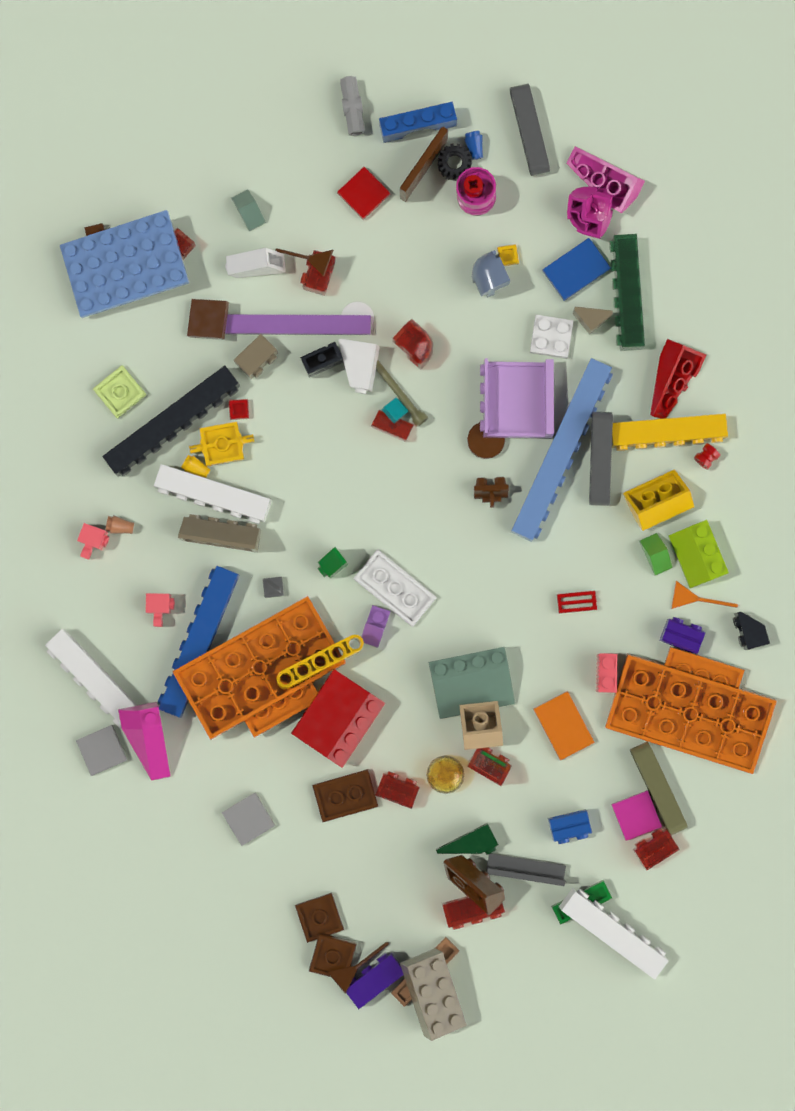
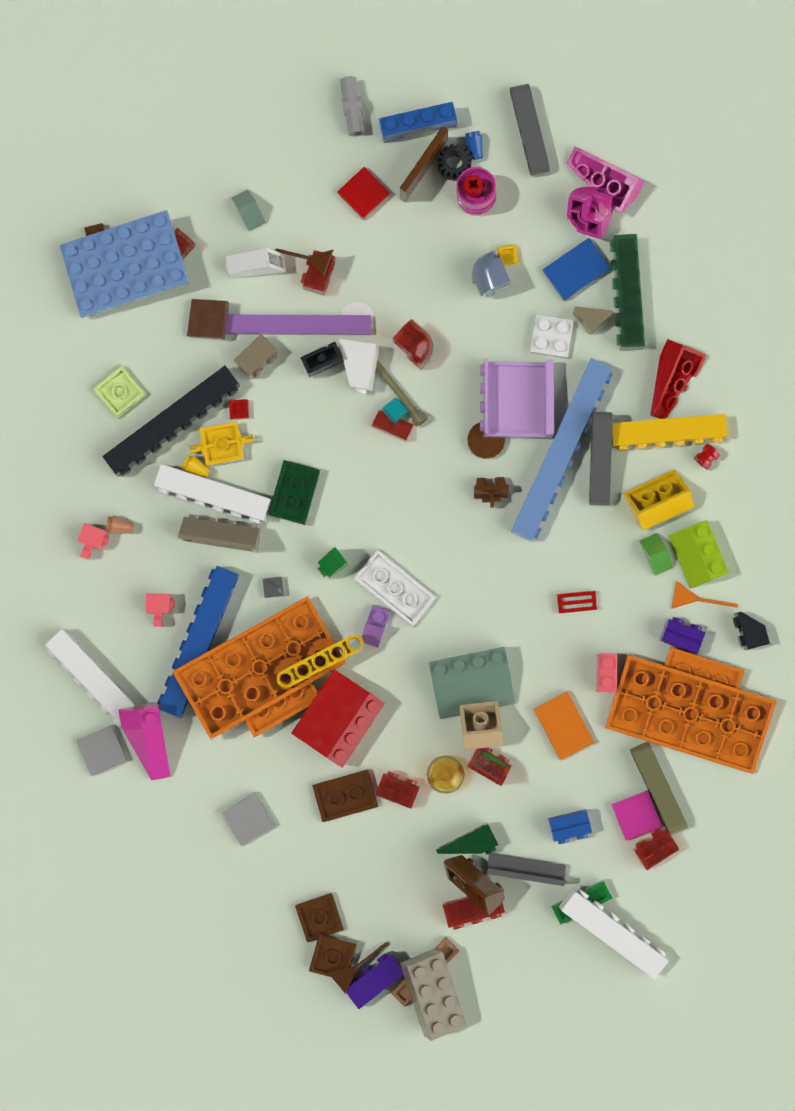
none -> dark green plate [268,460,321,526]

